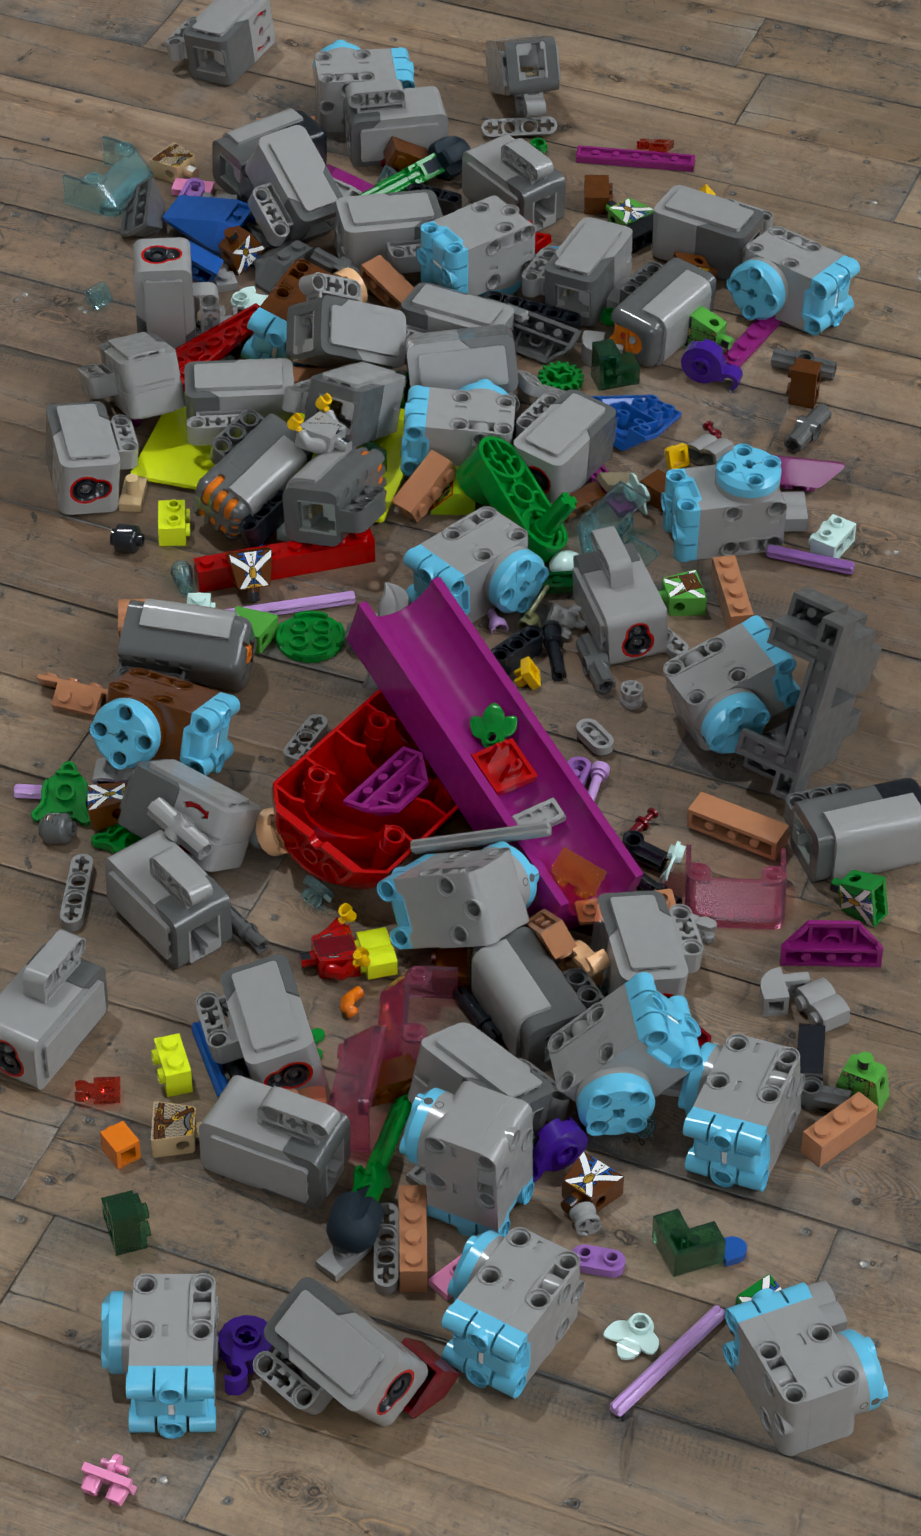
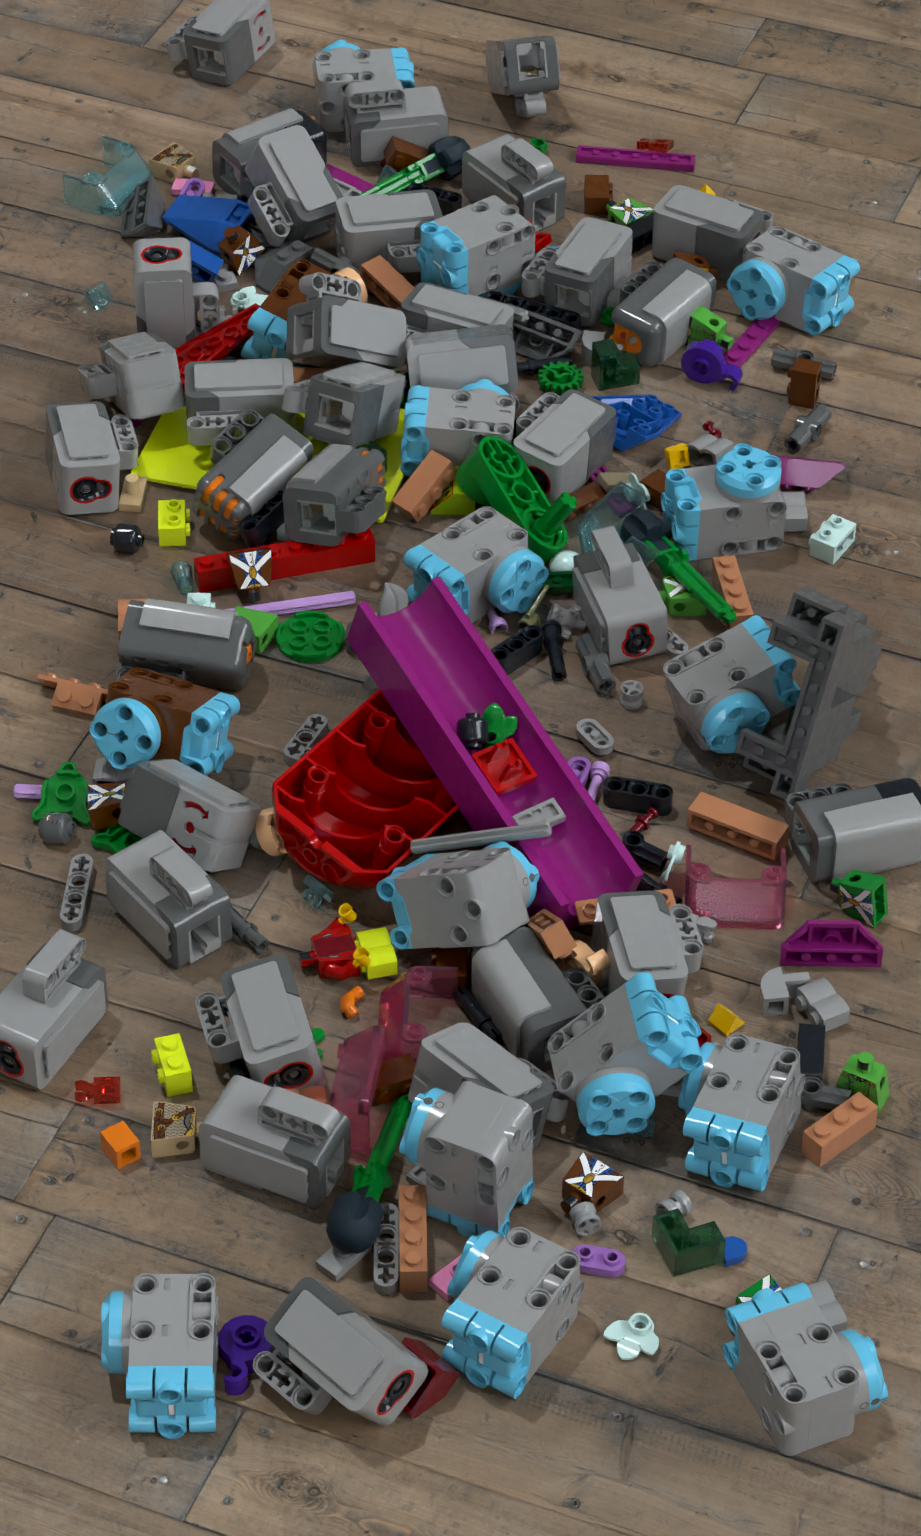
bright pink hips [81,1454,137,1506] -> none
clear green brick [101,1190,151,1256] -> none
light grey piece [147,797,214,860] -> none
blue axle [191,1021,228,1098] -> none
light grey torso [287,393,352,454] -> none
magenta wedge [343,746,429,817] -> none
light grey beam [481,116,557,139] -> none
yellow tile [514,656,541,690] -> none
light grey beam [517,370,566,398] -> none
dark purple piece [532,1117,588,1183] -> none
clear orange bracket [549,847,607,900] -> none
lavender axle [610,1305,725,1417] -> none
medium lavender axle [766,545,855,575] -> none
none -> black head [456,713,489,750]
none -> black pin [517,355,573,376]
none -> black beam [603,776,673,816]
none -> green piece [620,510,736,624]
none -> light grey wheel [655,1189,693,1227]
none -> yellow slope [708,1003,745,1037]

